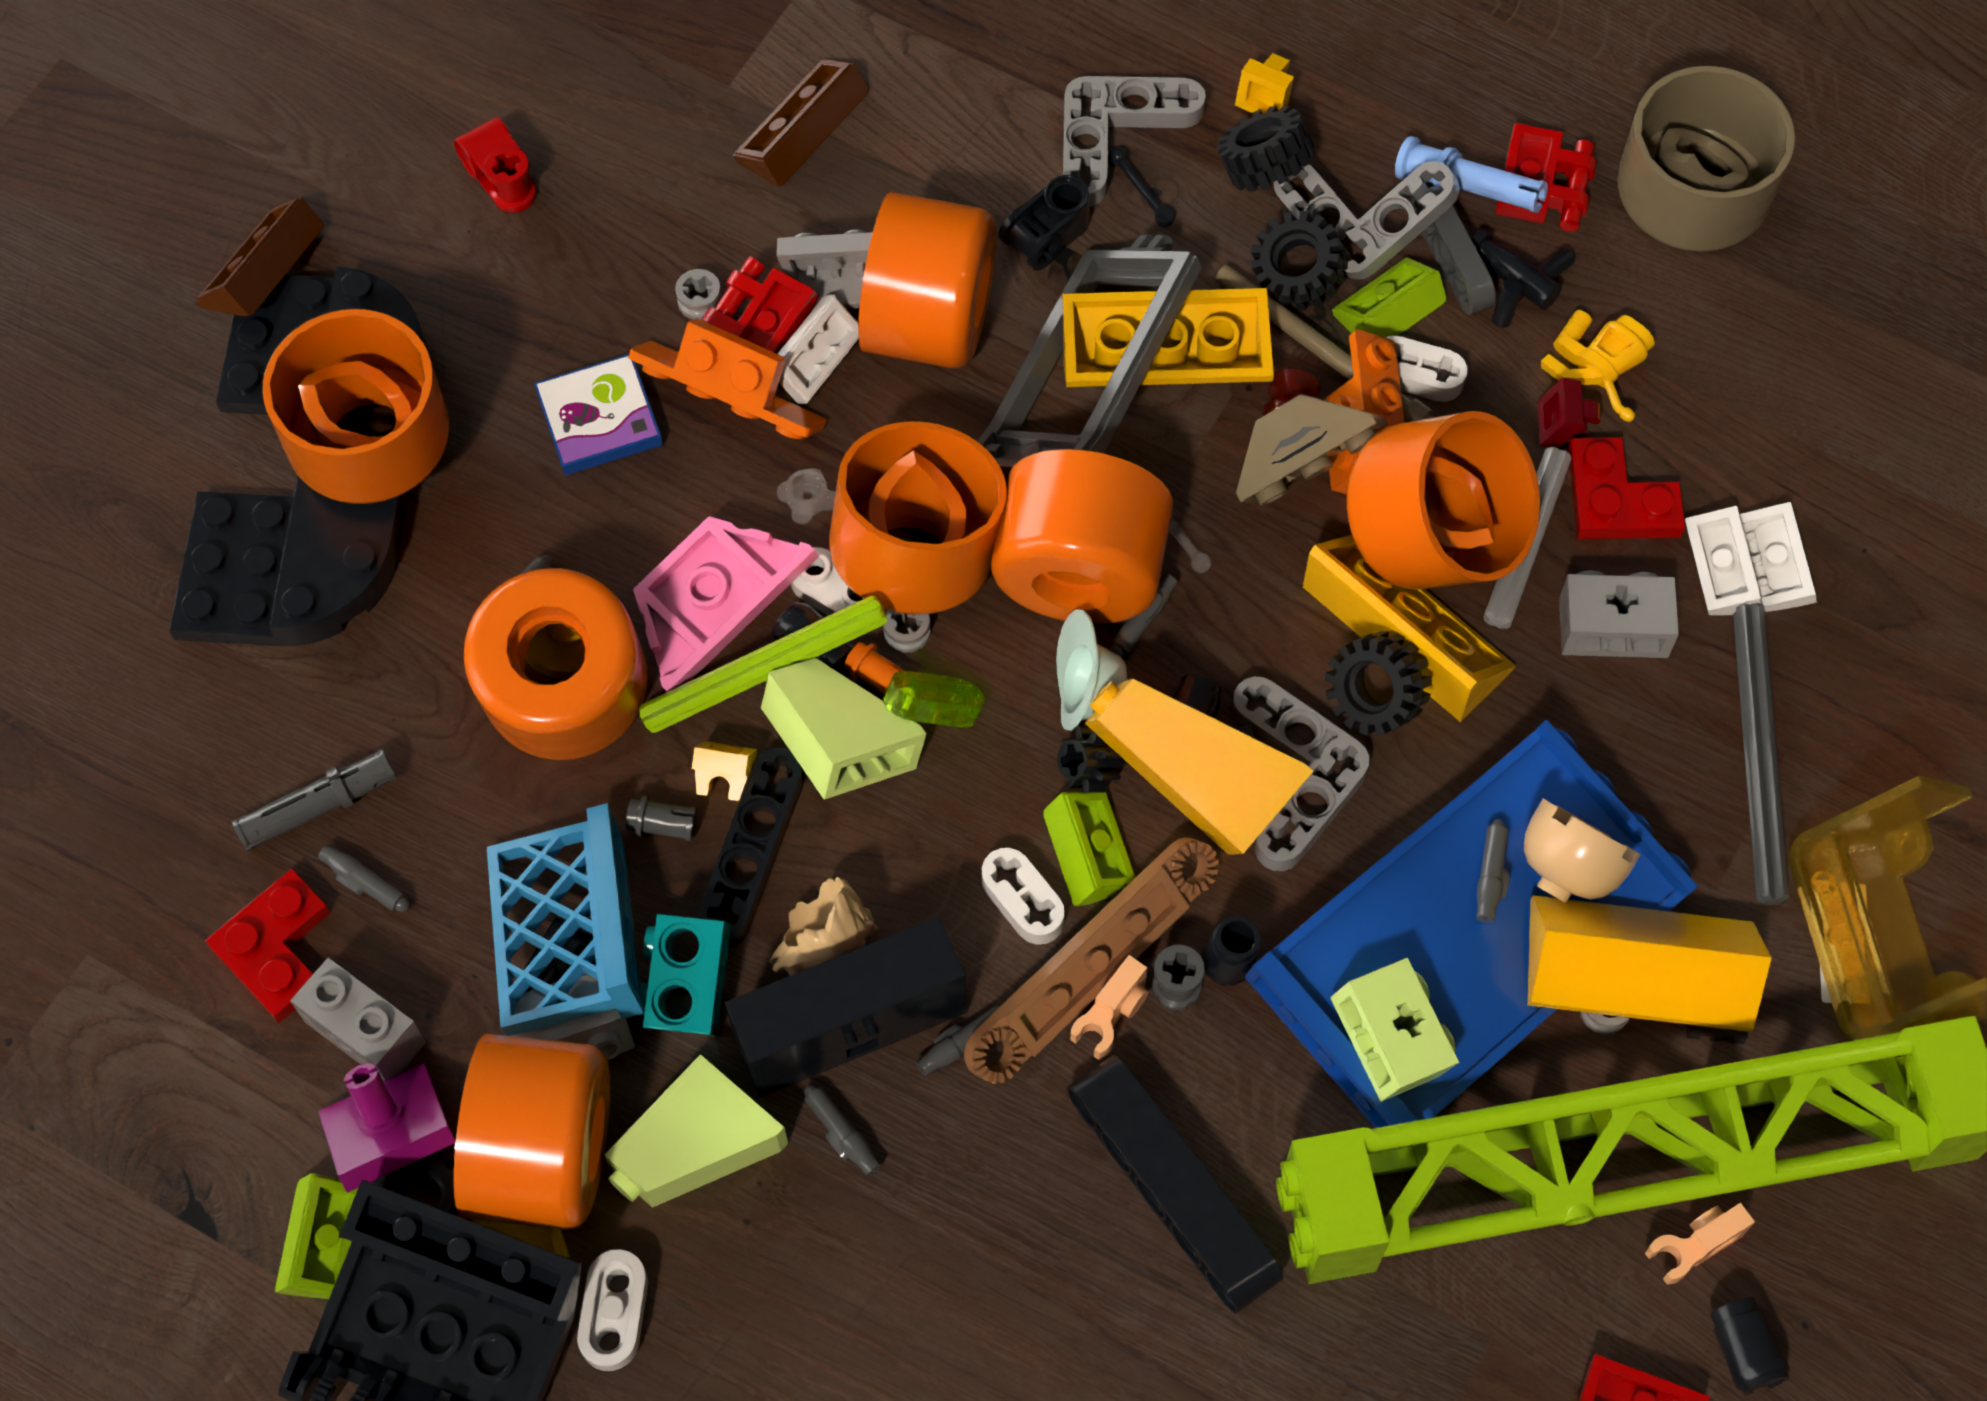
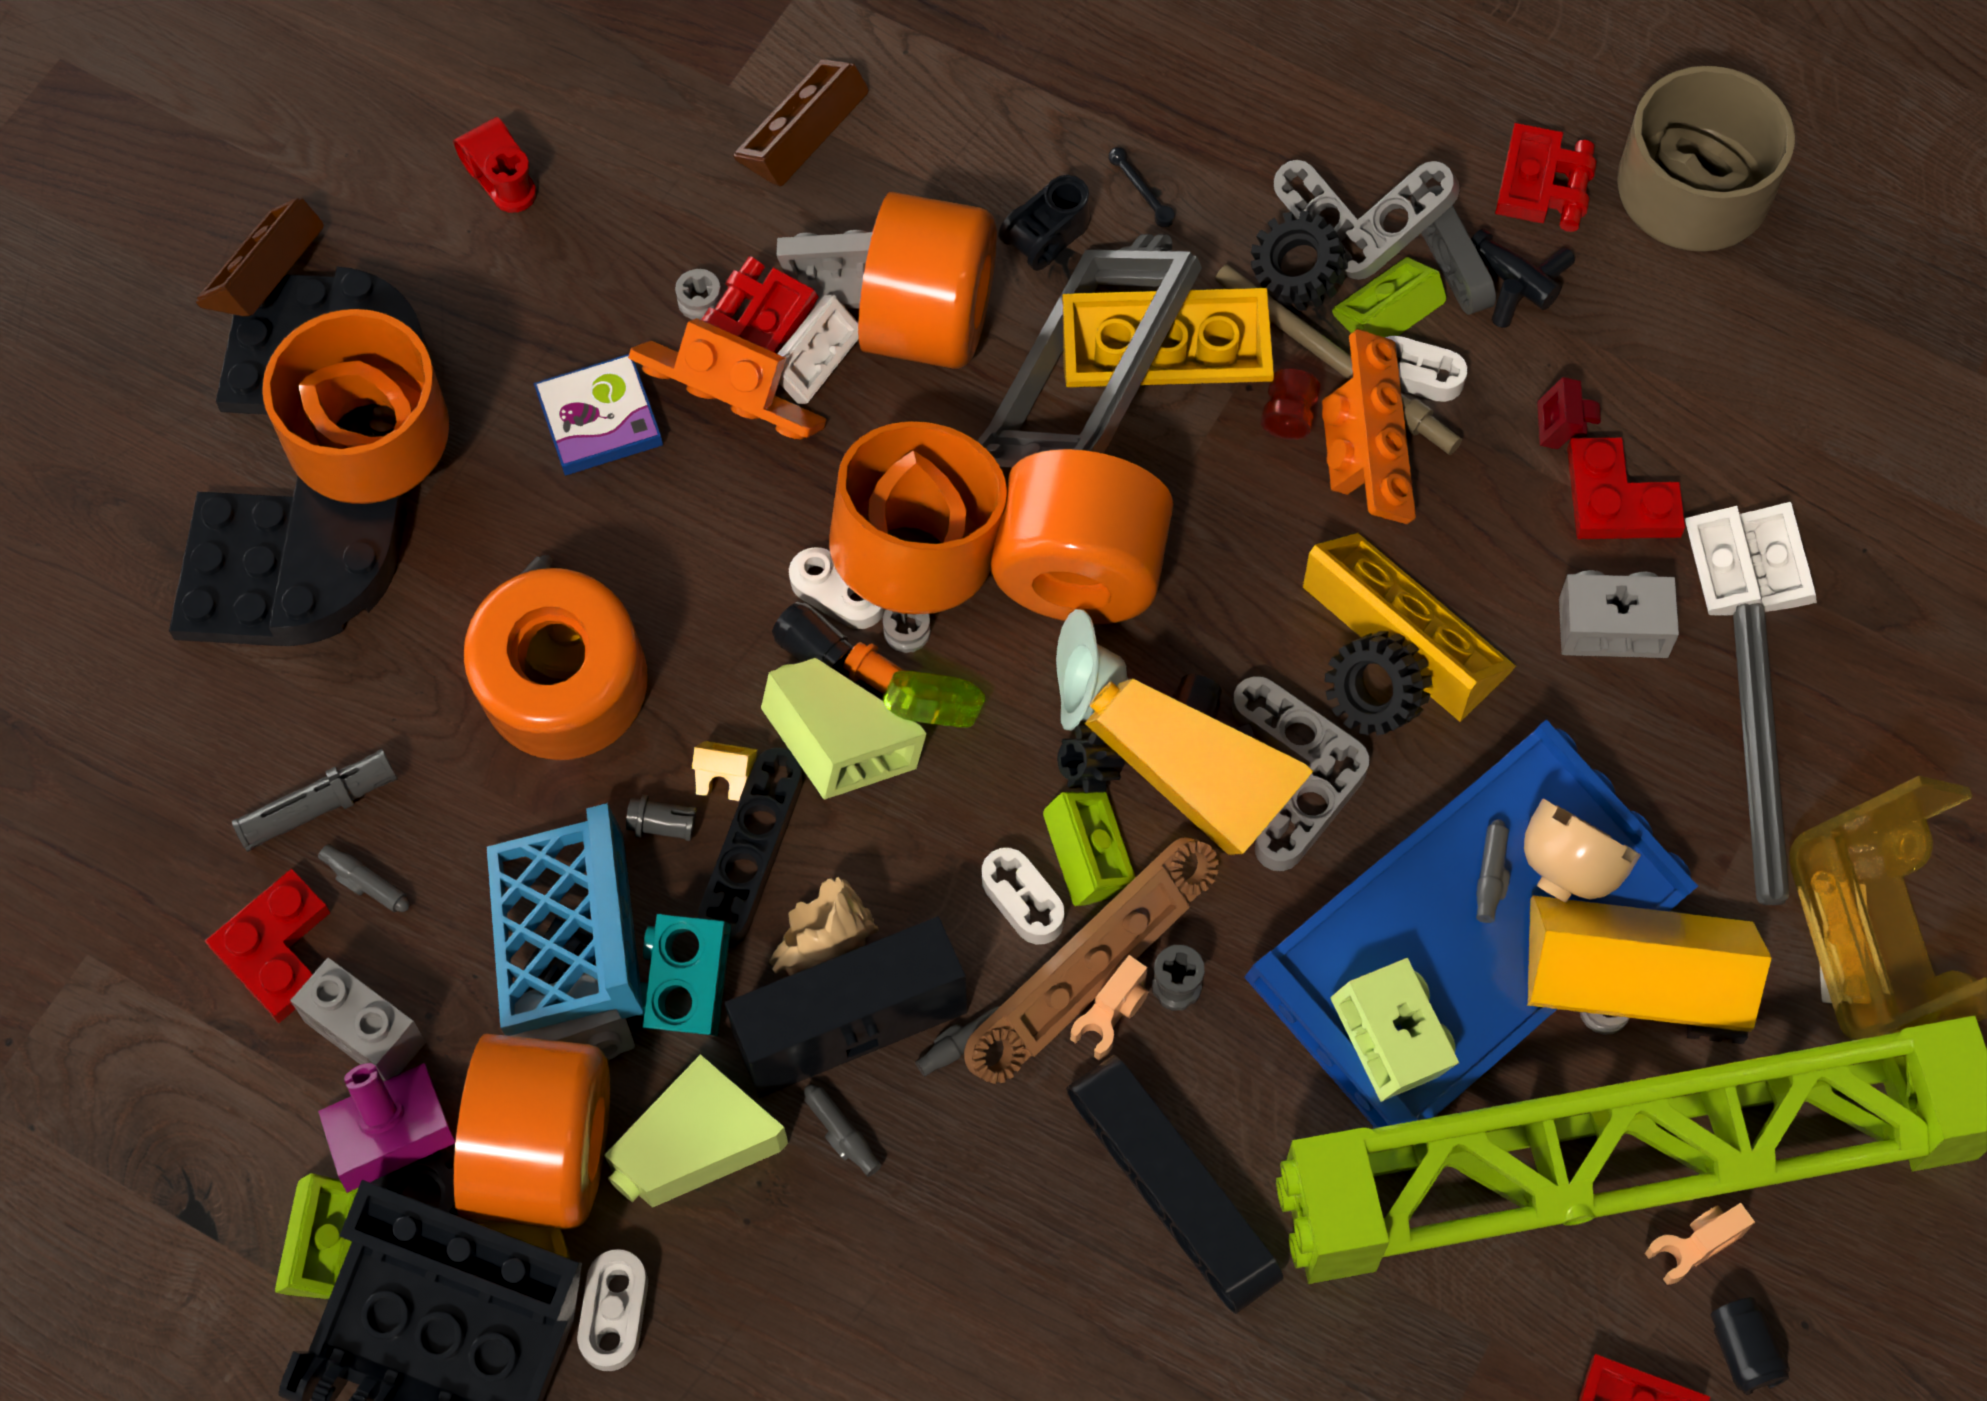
bright pink wing [633,516,819,692] -> none
lime axle [639,596,888,733] -> none
clear plate [777,468,836,524] -> none
light grey beam [1063,76,1206,207] -> none
dark grey piece [1110,573,1178,657] -> none
clear hinge [1169,516,1211,573] -> none
black piece [1202,916,1261,986] -> none
black tyre [1217,106,1315,192] -> none
yellow tile [1235,53,1294,114] -> none
dark tan slope [1236,394,1388,506] -> none
orange piece [1346,411,1540,589] -> none
light blue pin [1395,136,1548,213] -> none
light grey axle [1483,447,1572,629] -> none
yellow piece [1541,310,1655,422] -> none

